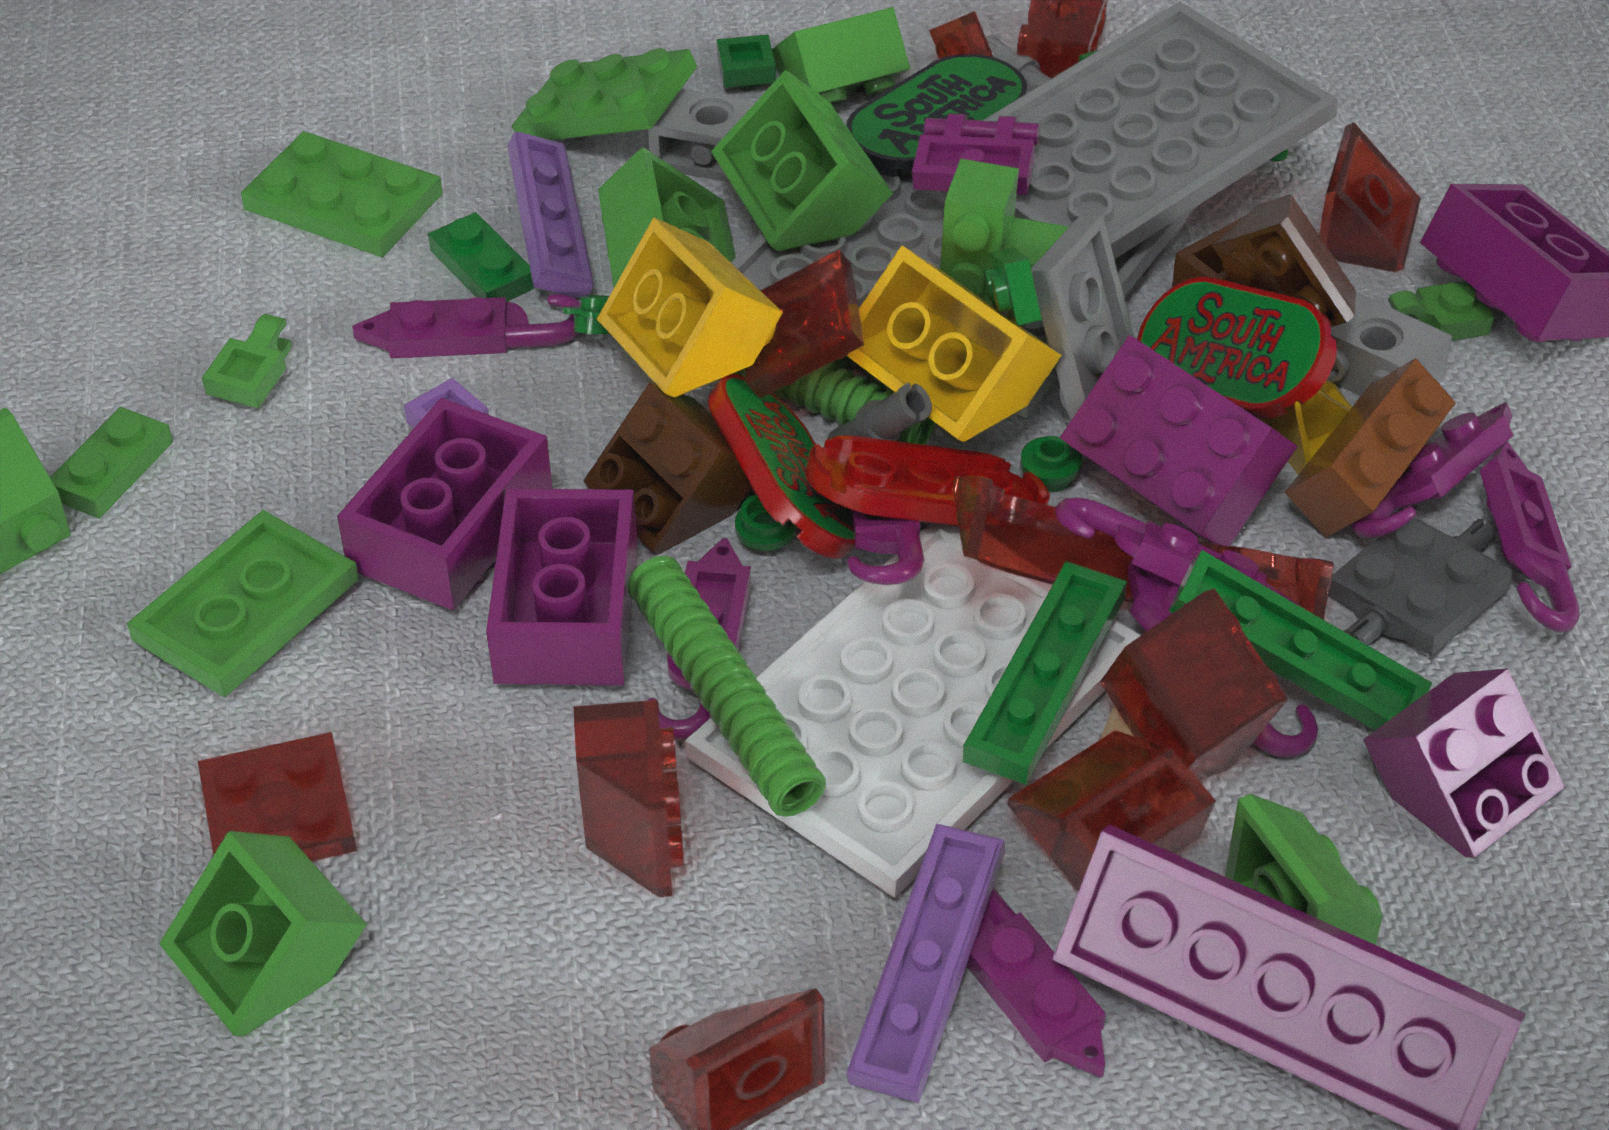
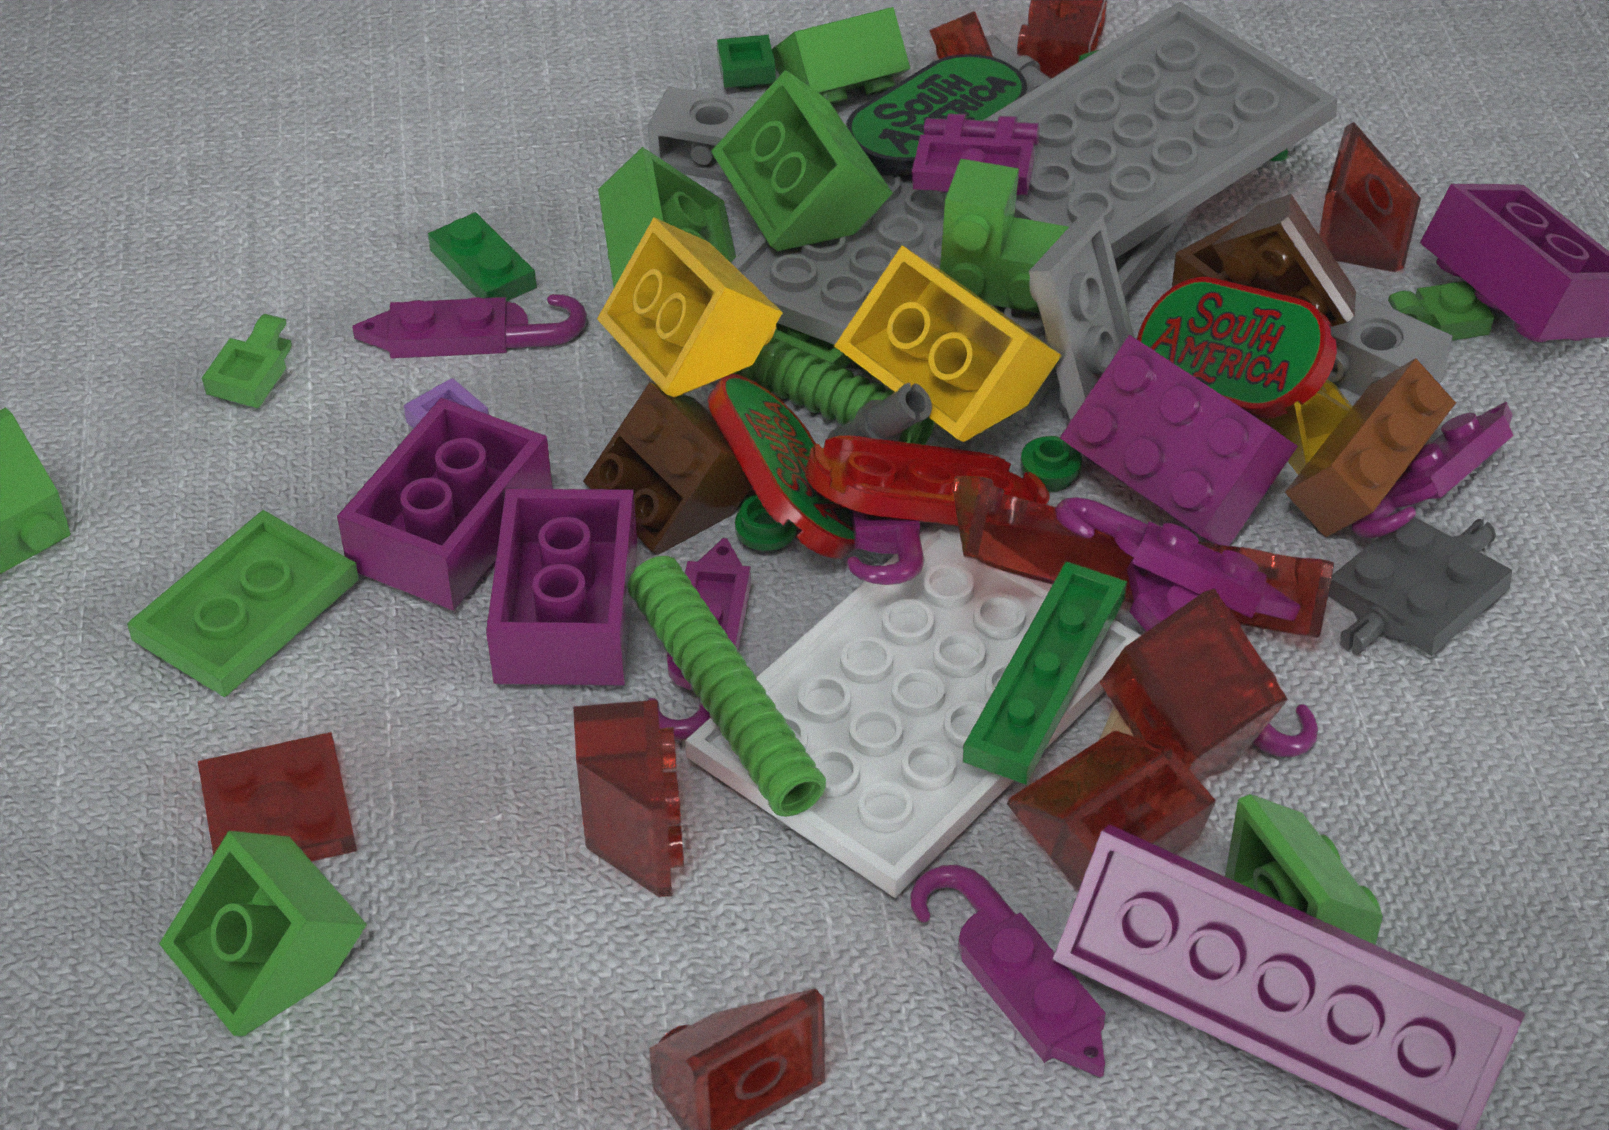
bright green plate [50,406,173,519] -> none
bright green plate [241,131,443,258] -> none
medium lavender tile [507,131,594,298] -> none
bright green plate [511,48,697,140] -> none
green plate [563,295,610,334] -> none
clear red plate [745,249,864,398] -> none
medium lavender tile [846,823,1005,1103] -> none
green plate [984,247,1042,326] -> none
green plate [1168,550,1432,730] -> none
magenta slope [1363,668,1565,858] -> none
magenta plate [1479,442,1580,632] -> none

